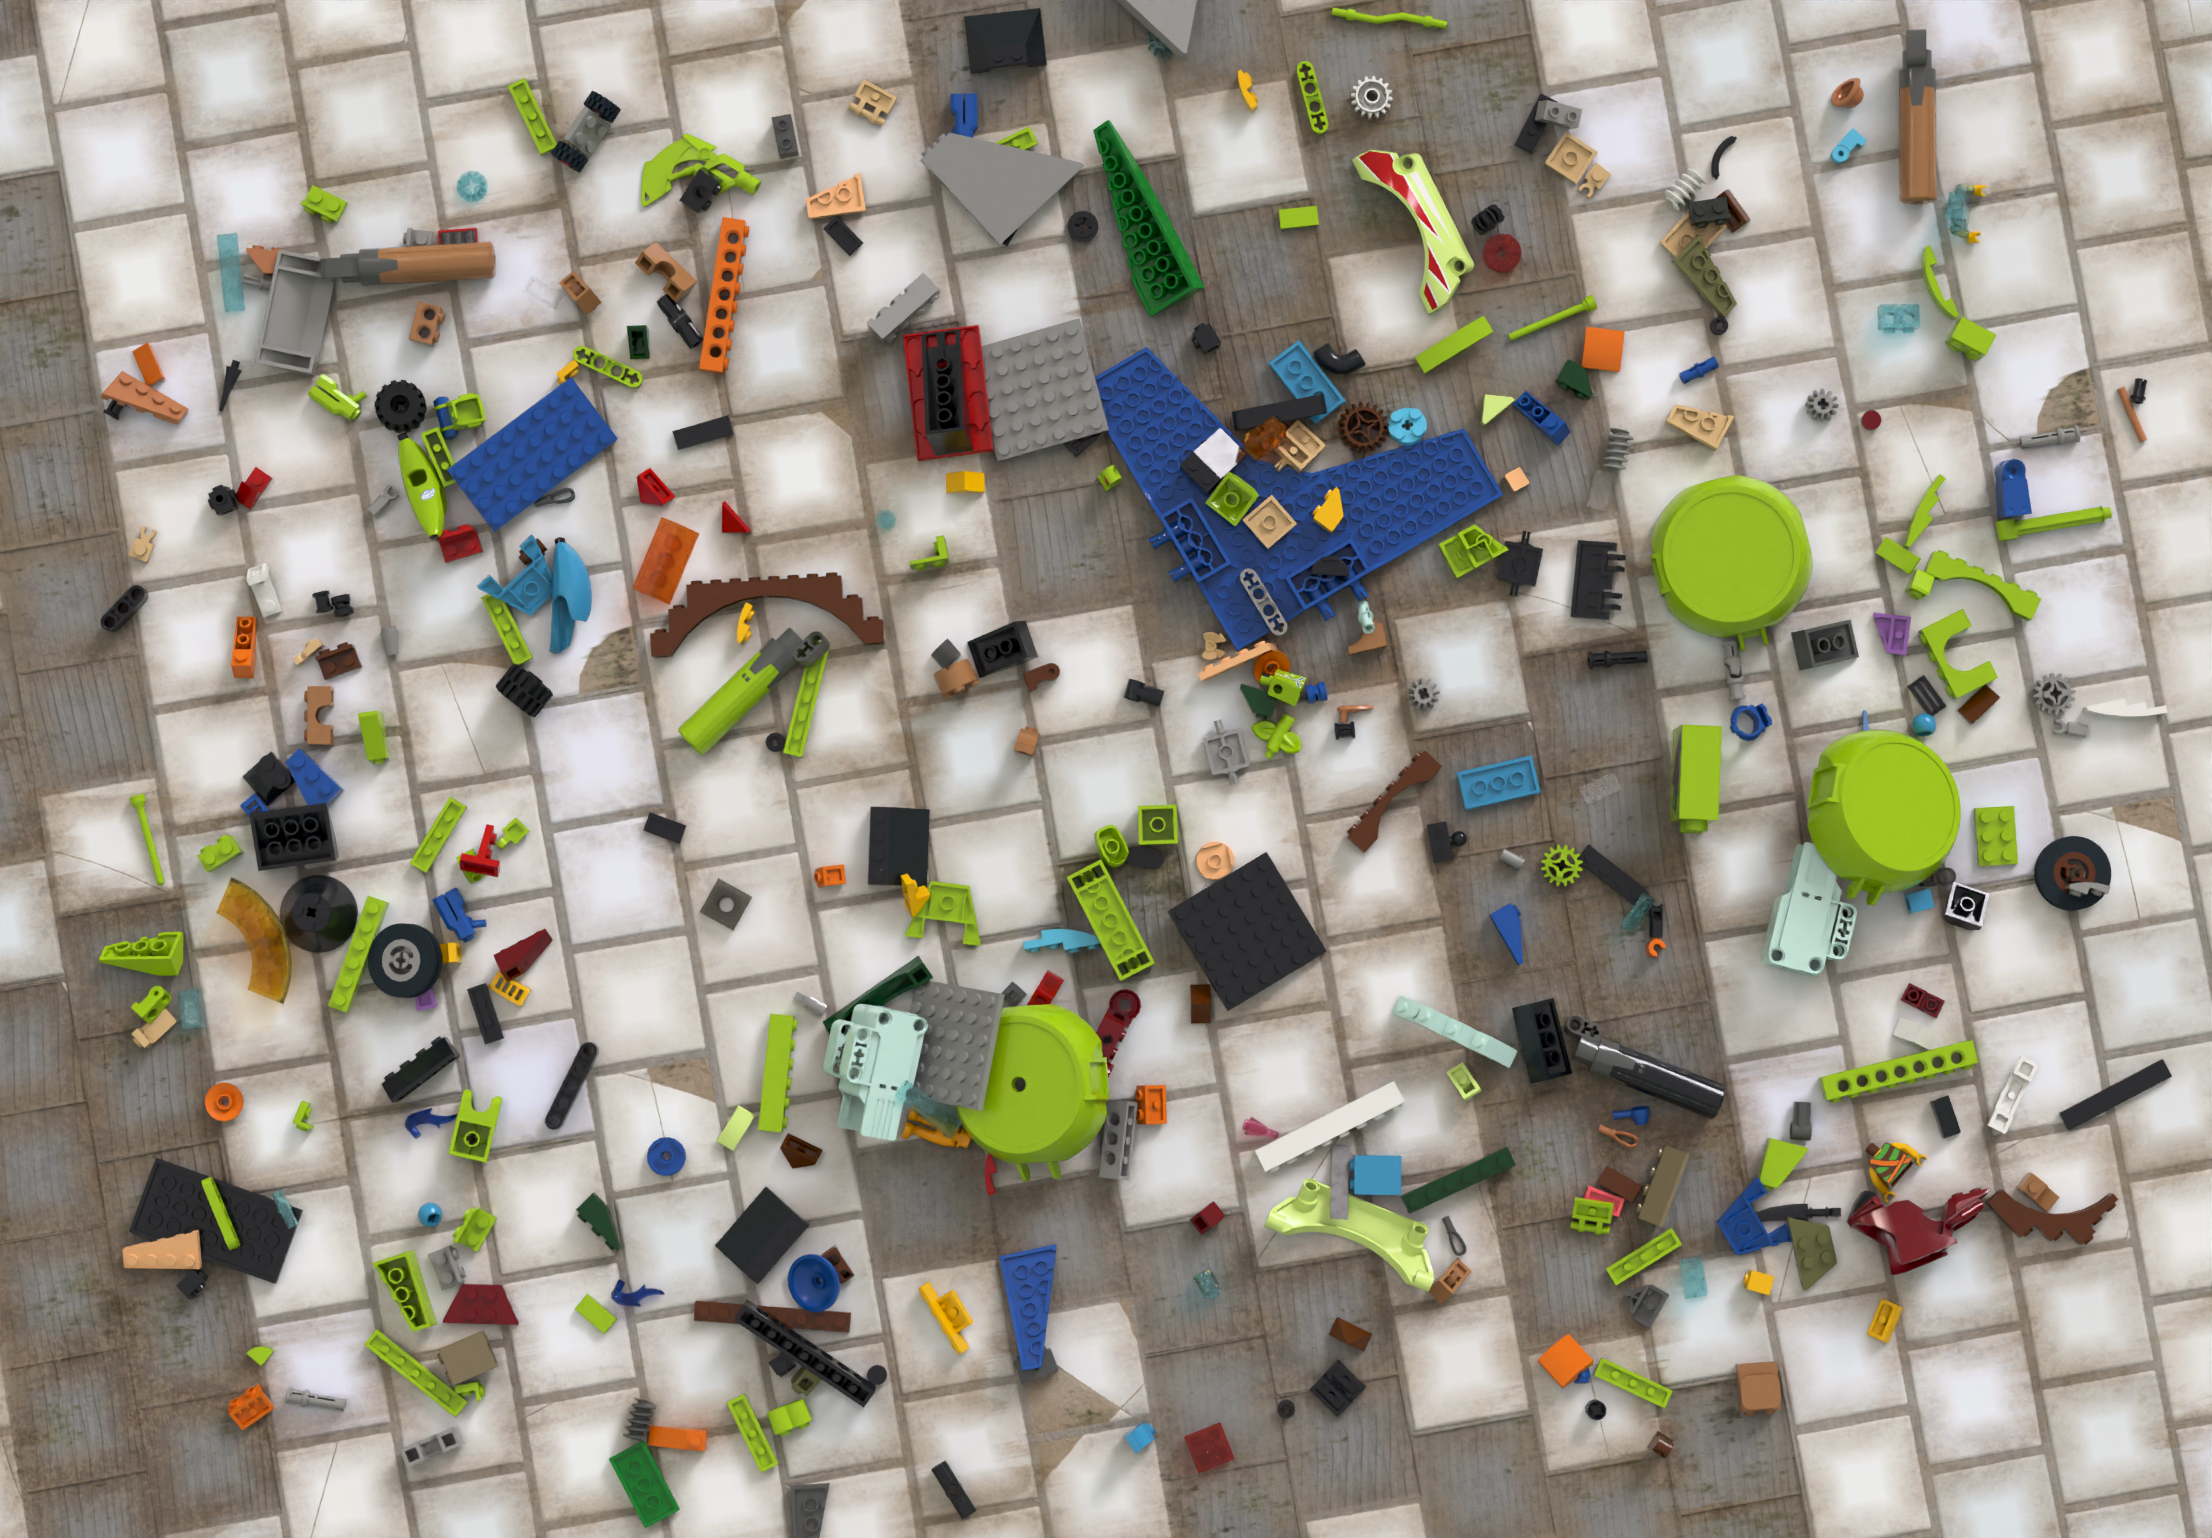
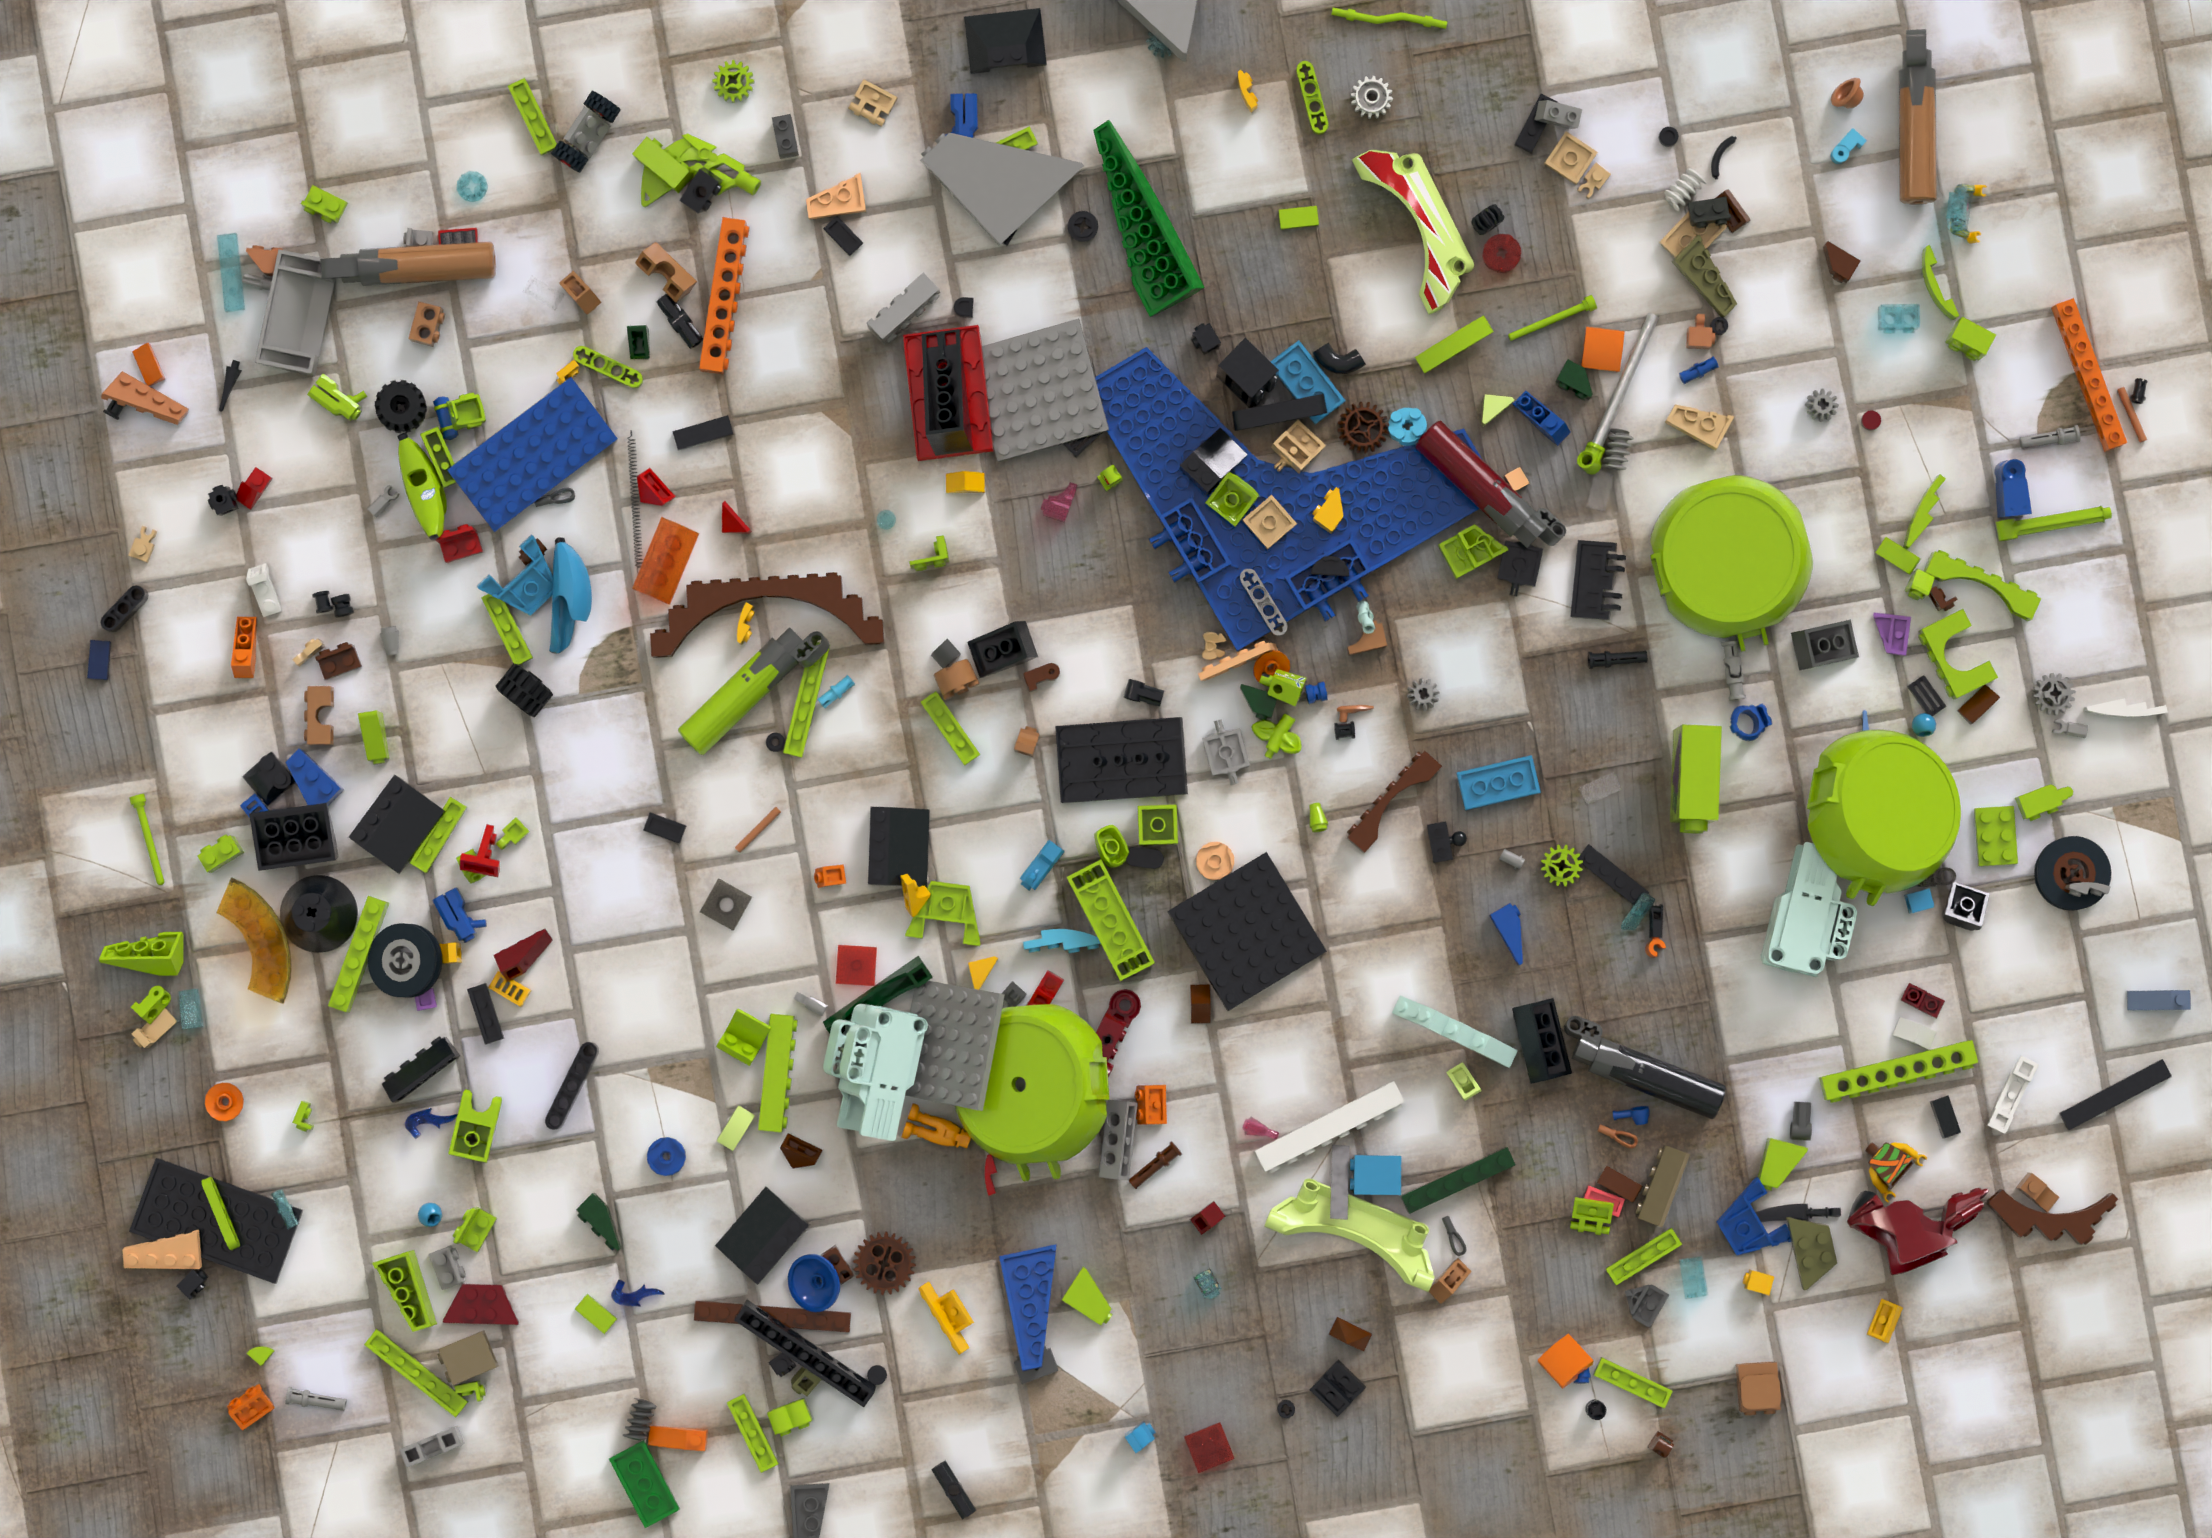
clear light blue tile [895,1080,961,1138] -> none
clear orange brick [1244,416,1287,461] -> none
none -> dark blue tile [87,640,111,680]
none -> black slope [349,774,446,874]
none -> dark grey piece [627,430,643,576]
none -> lime brick [632,137,693,194]
none -> lime gear [712,60,755,103]
none -> lime bracket [716,1009,771,1066]
none -> nougat bar [735,807,781,852]
none -> medium azure pin [817,675,855,708]
none -> clear red plate [836,945,877,986]
none -> reddish brown gear [853,1231,916,1295]
none -> lime plate [920,691,980,766]
none -> black tile [954,297,974,318]
none -> yellow slope [968,956,998,990]
none -> dark azure piece [1020,840,1065,891]
none -> clear pink arch [1041,482,1077,523]
none -> black piece [1055,717,1188,803]
none -> lime slope [1062,1266,1113,1325]
none -> reddish brown pin [1128,1141,1182,1189]
none -> black brick [1216,338,1279,408]
none -> lime cone [1309,803,1328,832]
none -> dark red piece [1415,420,1566,548]
none -> flat silver piece [1577,313,1659,475]
none -> black tile [1659,127,1679,147]
none -> nougat brick [1686,314,1715,350]
none -> reddish brown slope [1823,241,1861,283]
none -> reddish brown bracket [1928,586,1958,611]
none -> lime hinge [2015,784,2073,821]
none -> orange brick [2051,298,2127,452]
none -> sand blue slope [2127,990,2191,1010]

